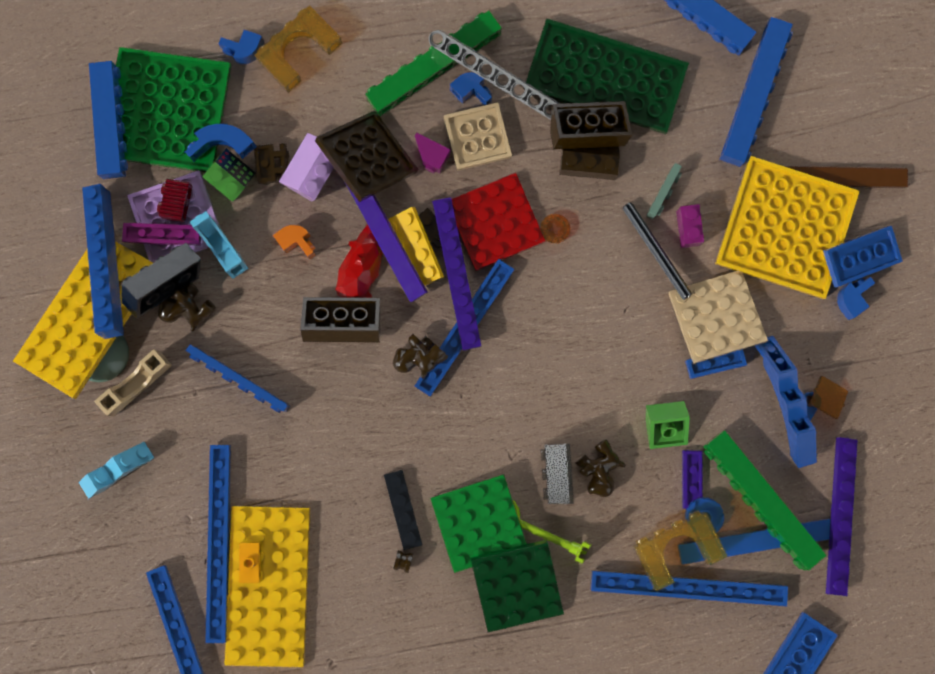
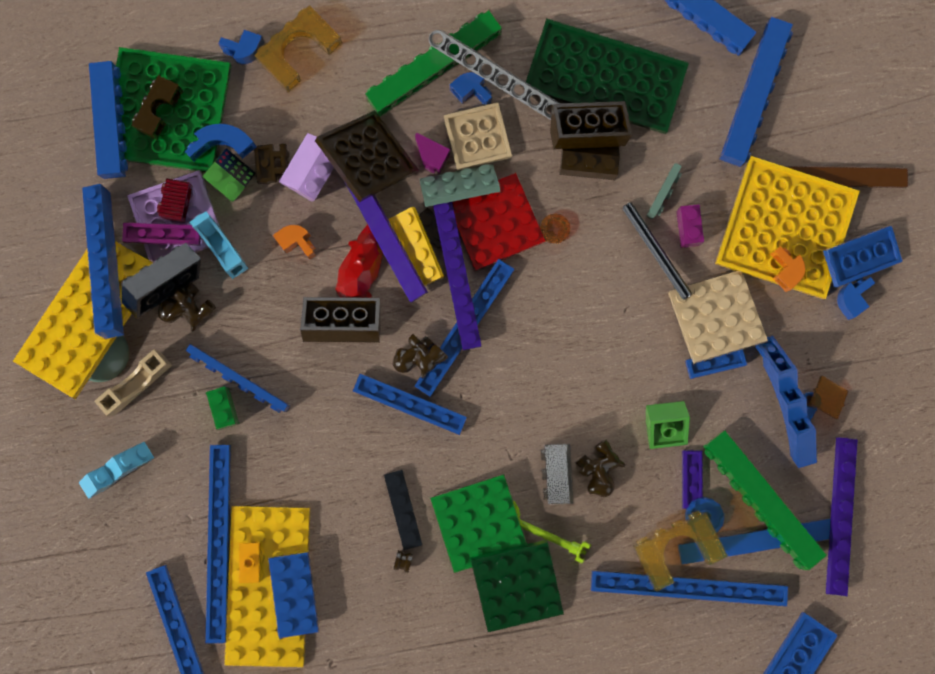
none -> dark brown arch [132,75,183,140]
none -> green brick [206,386,239,430]
none -> blue plate [269,552,319,638]
none -> blue plate [353,374,467,435]
none -> sand green plate [419,164,500,207]
none -> orange brick [770,246,805,292]

